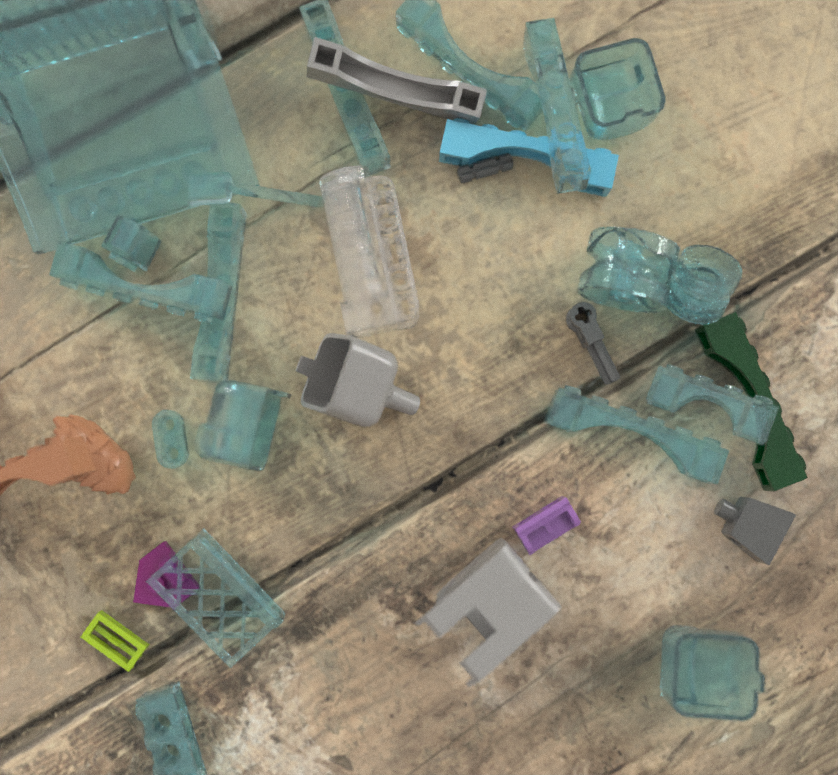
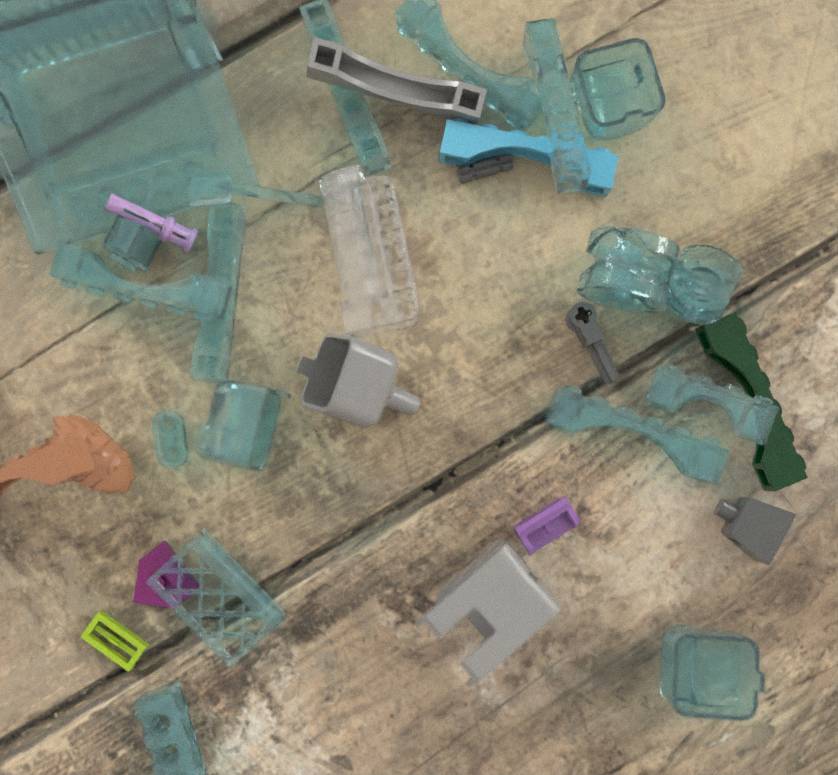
none -> lavender pin [105,193,198,253]

